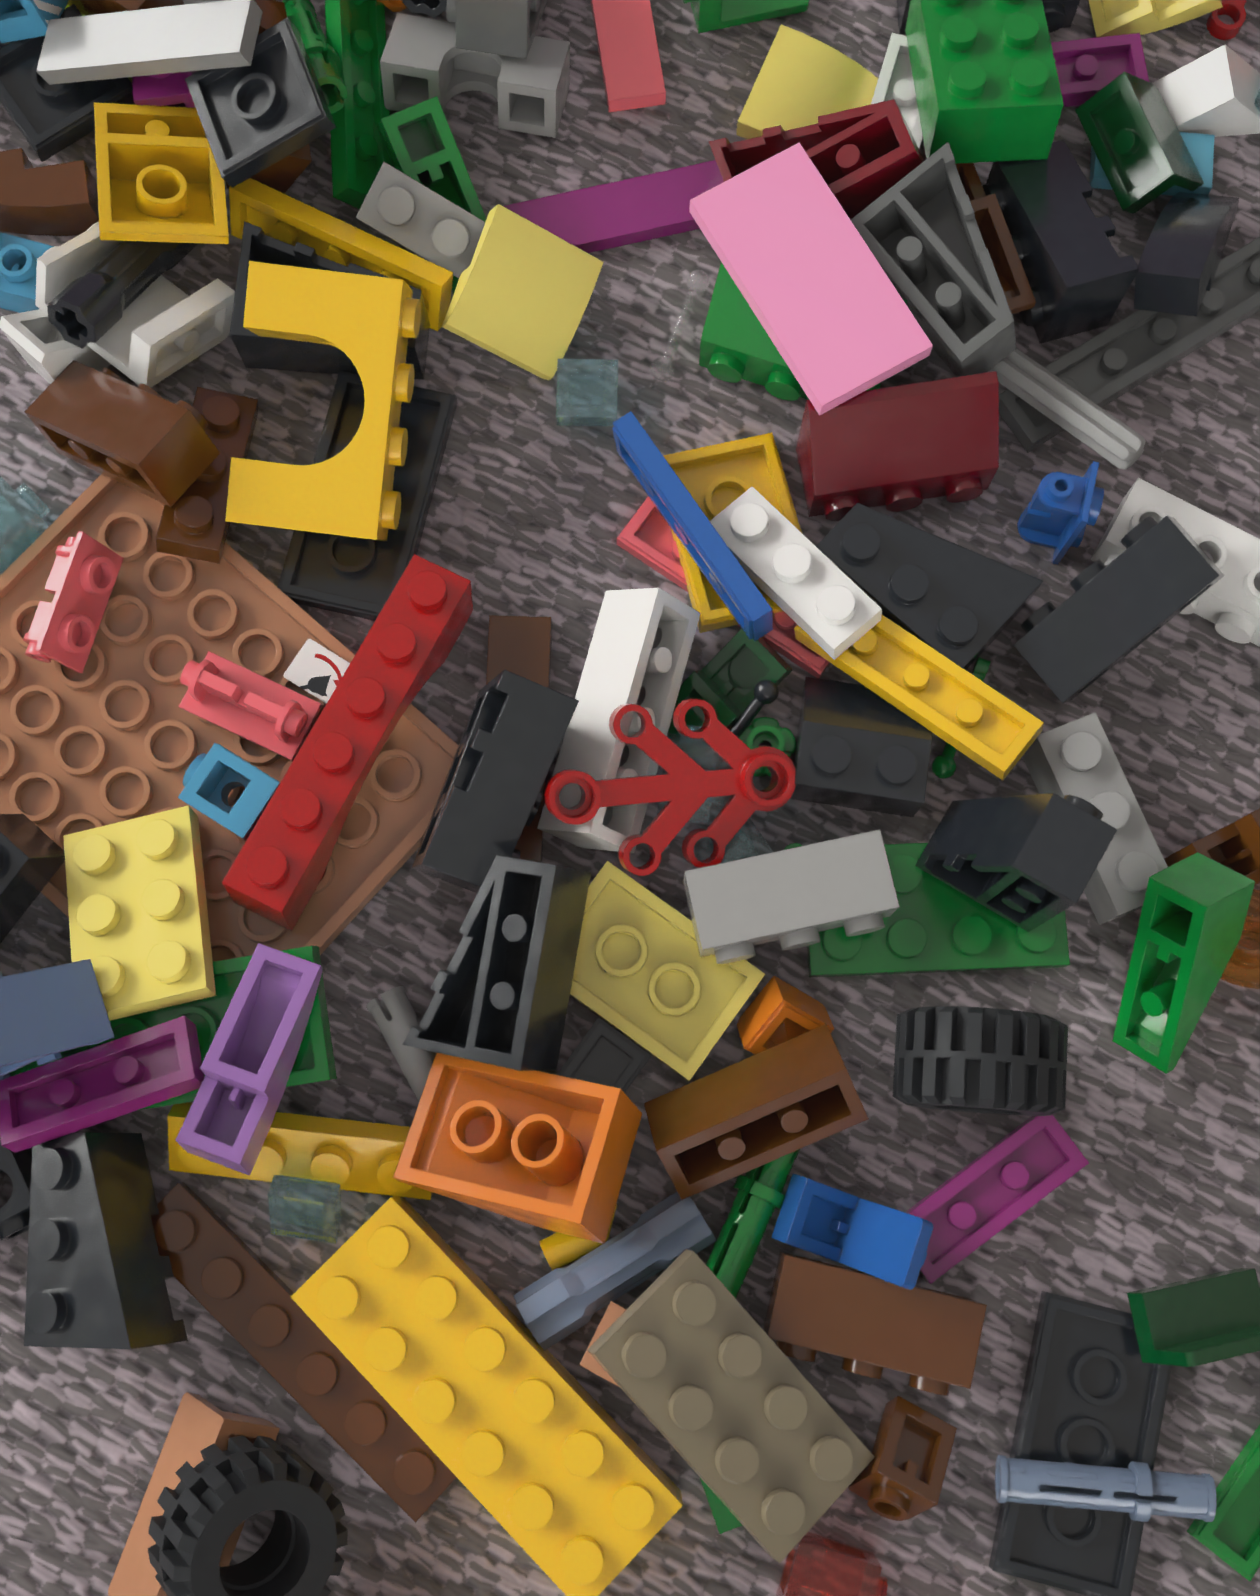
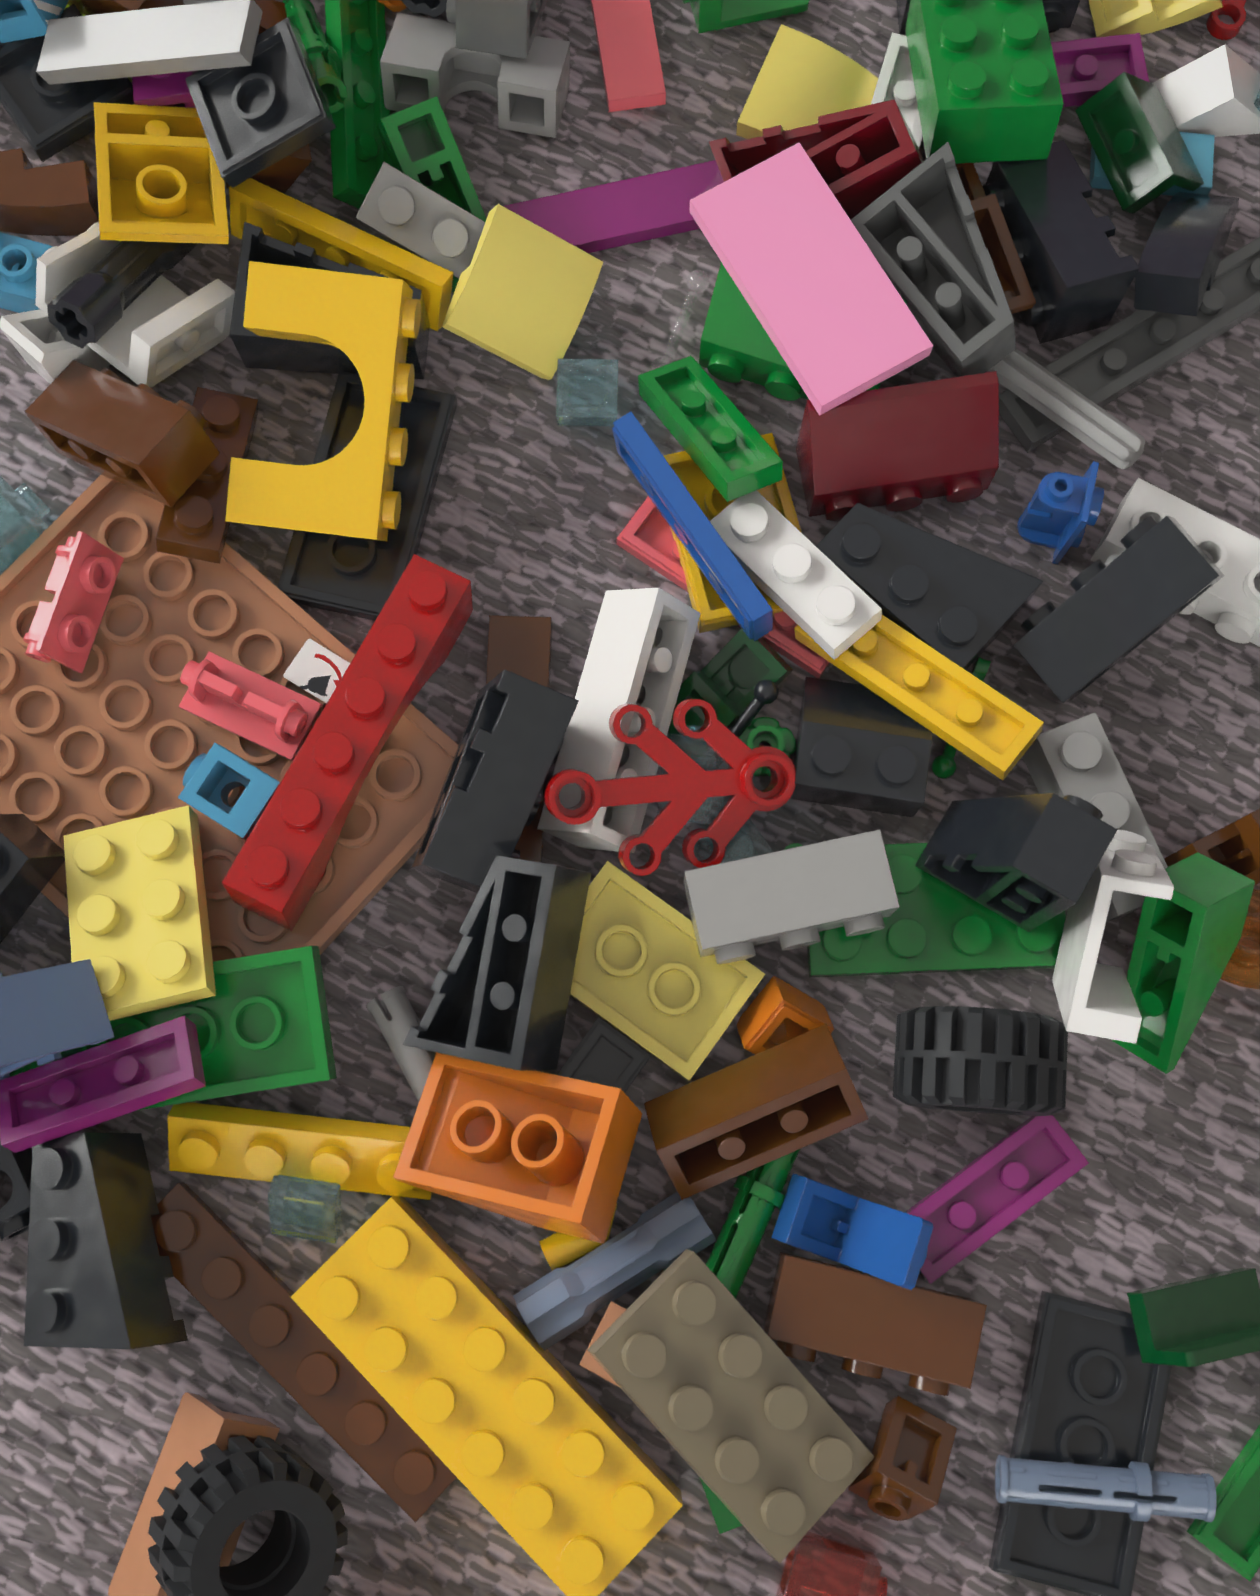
medium lavender slope [175,943,323,1176] -> none
none -> green plate [638,356,783,502]
none -> white panel [1052,830,1174,1044]

